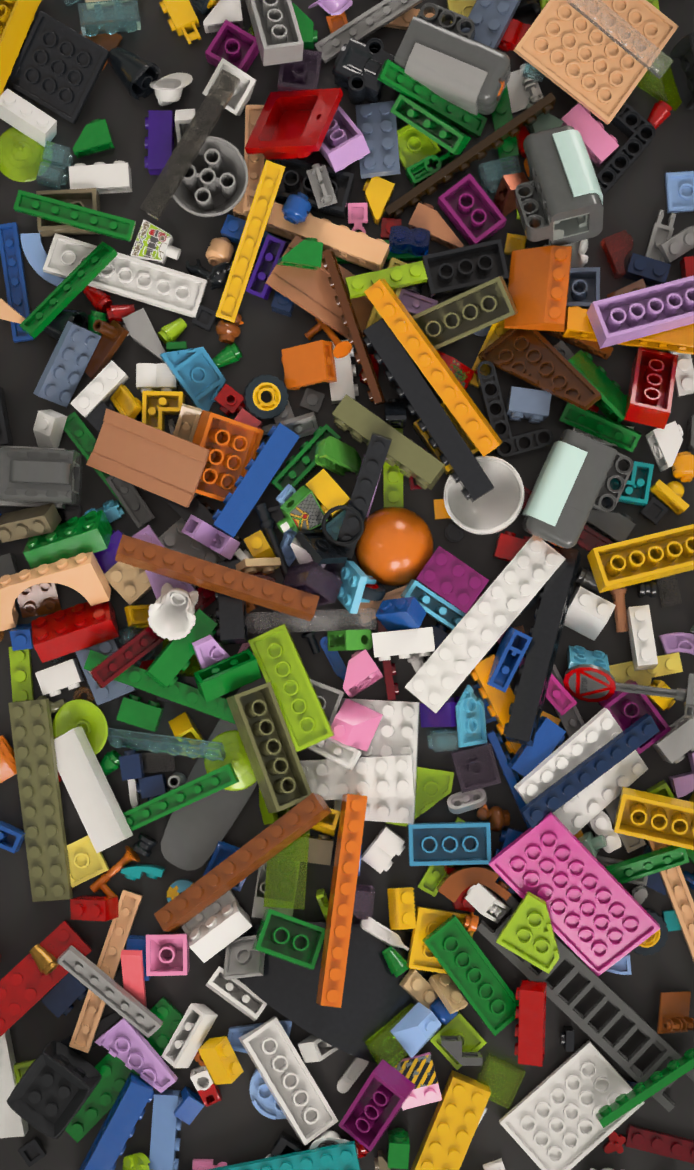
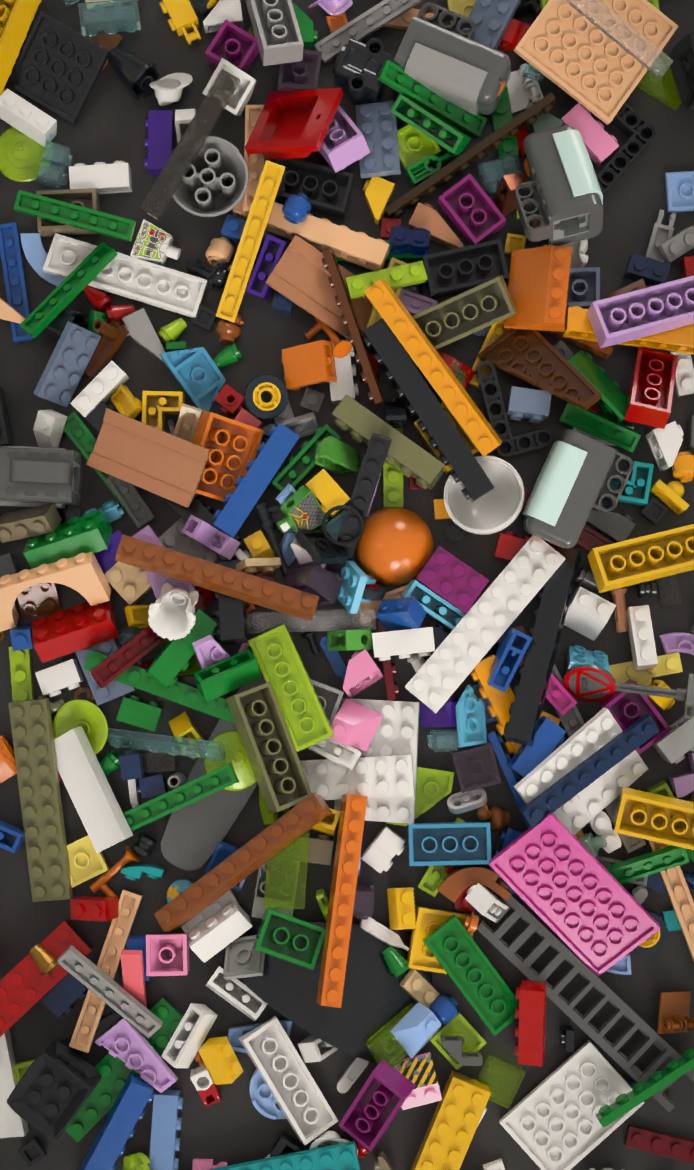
green slope [72,119,115,159] -> none
white brick [136,363,177,393] -> none
blue panel [174,1086,204,1125] -> none
green slope [277,238,323,270] -> none
light grey hinge [306,163,337,209] -> none
bright pink plate [348,203,368,233] -> none
green brick [387,1128,410,1169] -> none
tan plate [428,973,468,1014] -> none
lime plate [496,891,560,974] -> none
clear red arch [600,230,634,280] -> none
red piece [603,1130,626,1154] -> none
red cone [647,100,672,129] -> none

